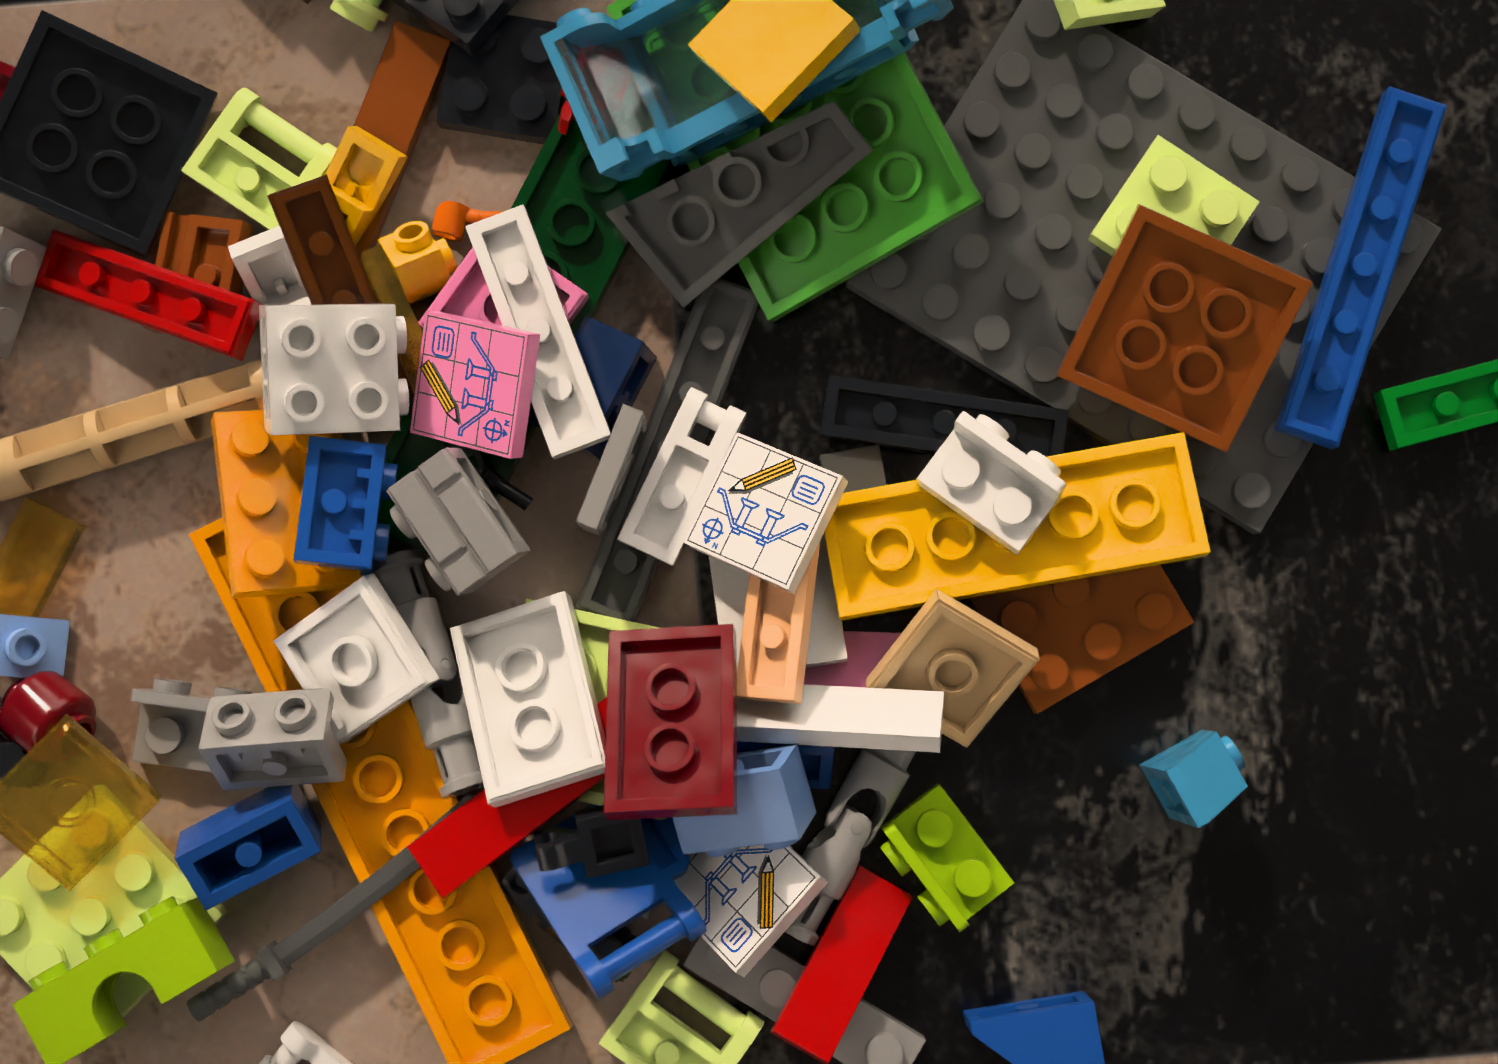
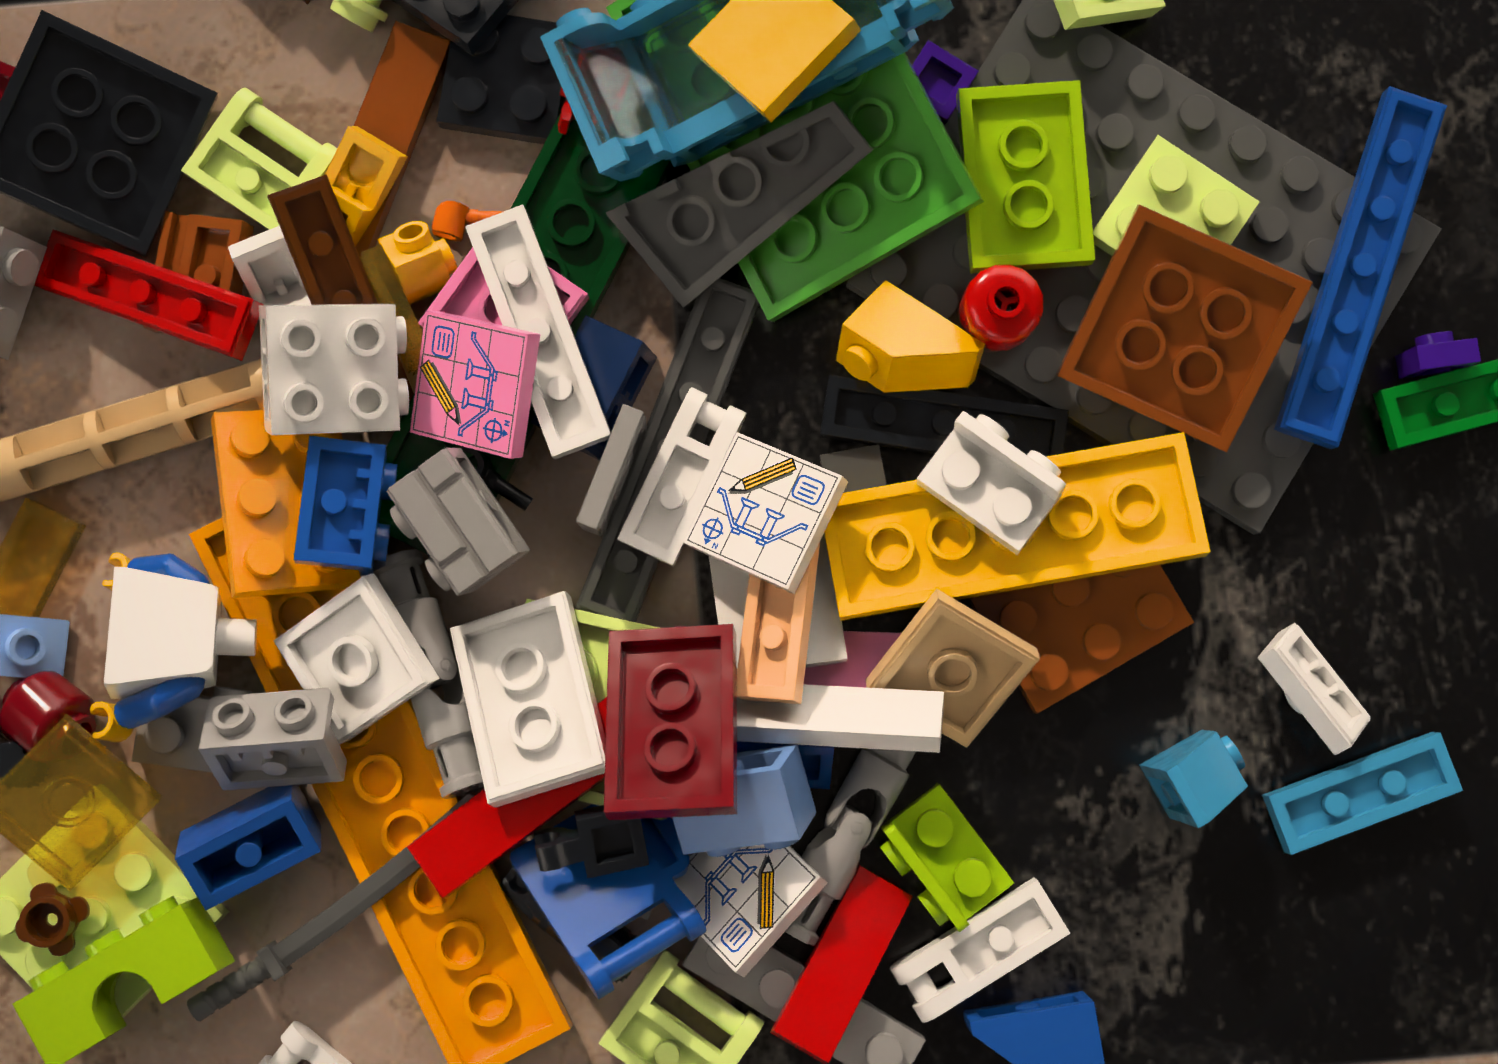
none -> reddish brown plate [15,882,90,956]
none -> white torso [90,552,257,742]
none -> yellow slope [836,280,985,393]
none -> white plate [889,877,1070,1023]
none -> dark purple plate [912,40,979,125]
none -> lime plate [956,80,1095,274]
none -> red head [959,265,1044,351]
none -> white plate [1257,623,1371,755]
none -> dark azure plate [1262,732,1463,855]
none -> dark purple plate [1395,331,1481,379]

